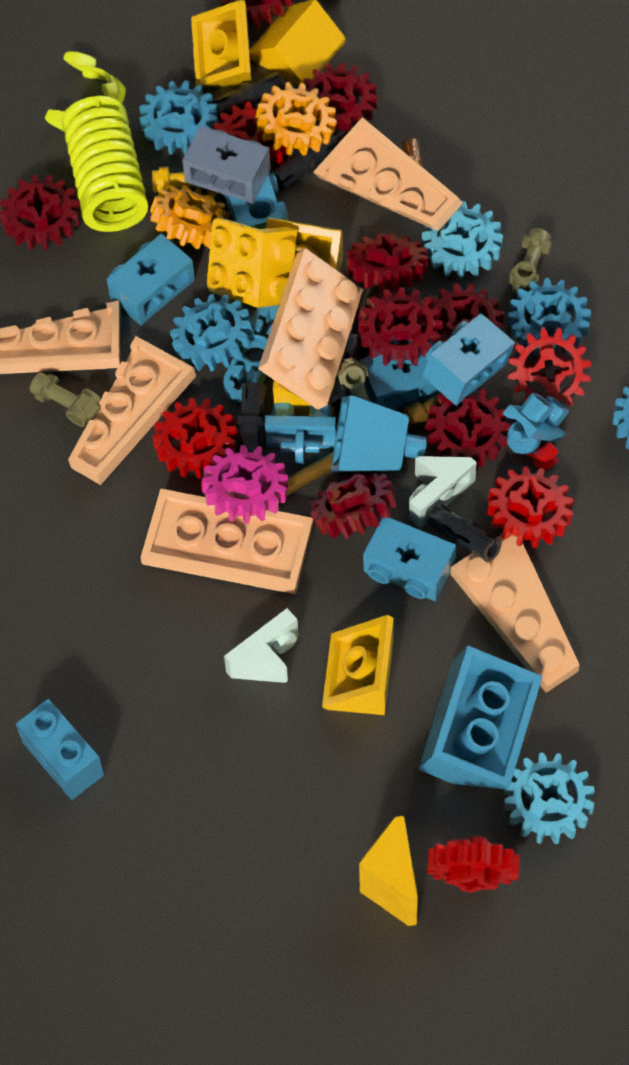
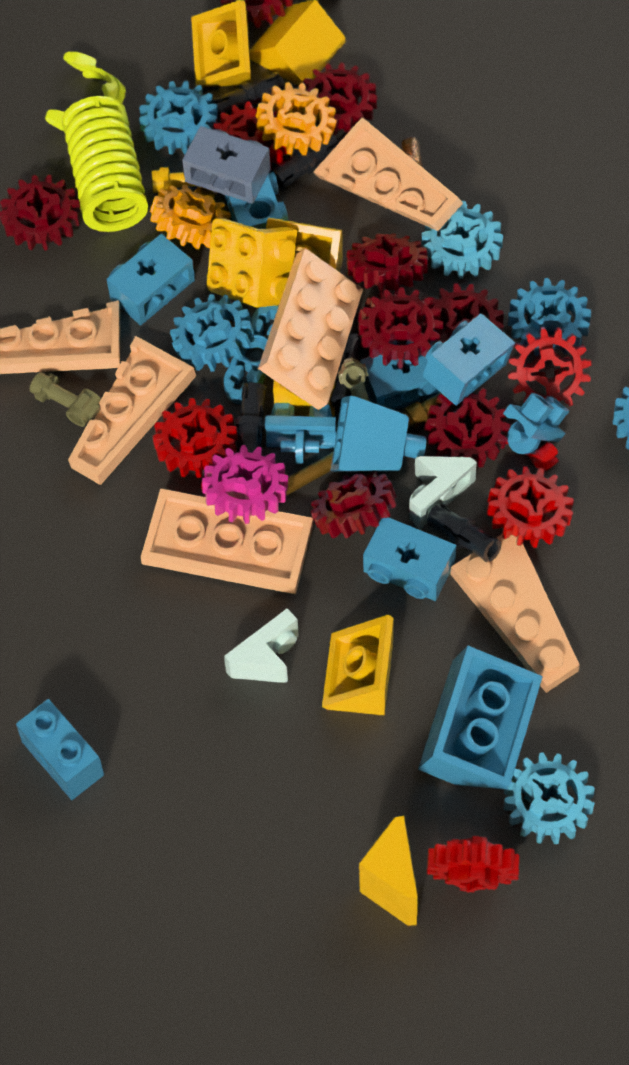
olive bar [509,228,552,295] -> none

